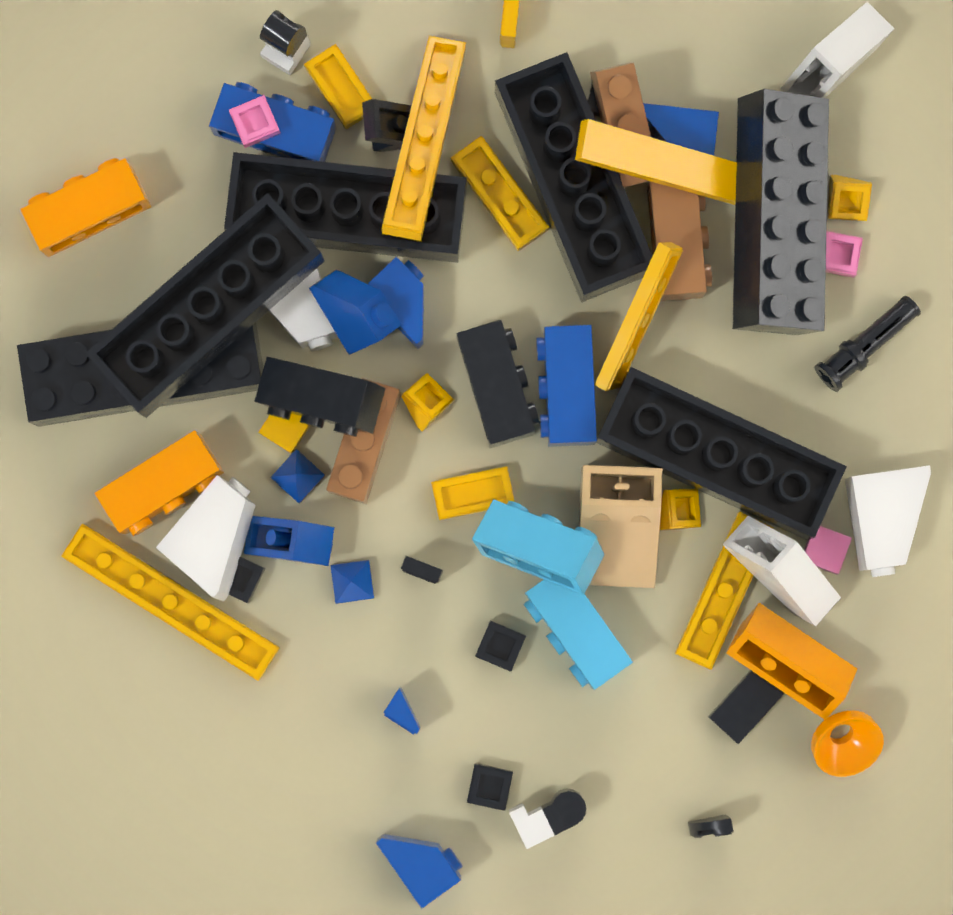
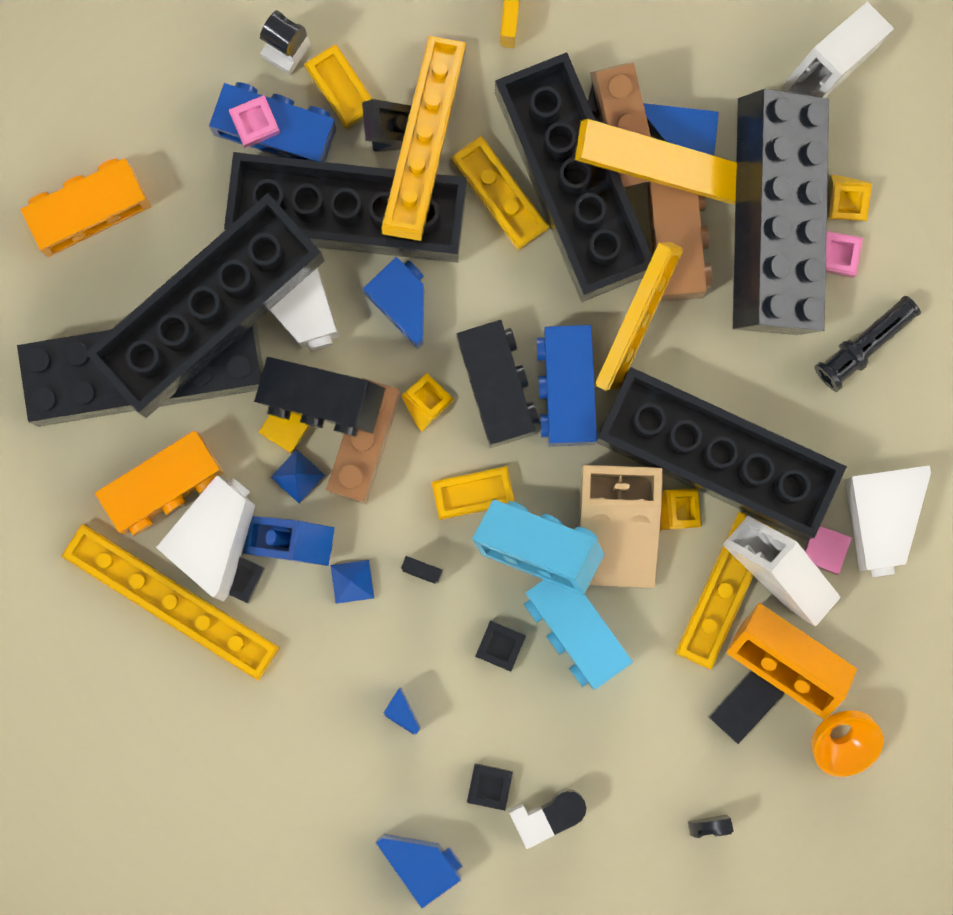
blue slope [309,270,401,355] -> none

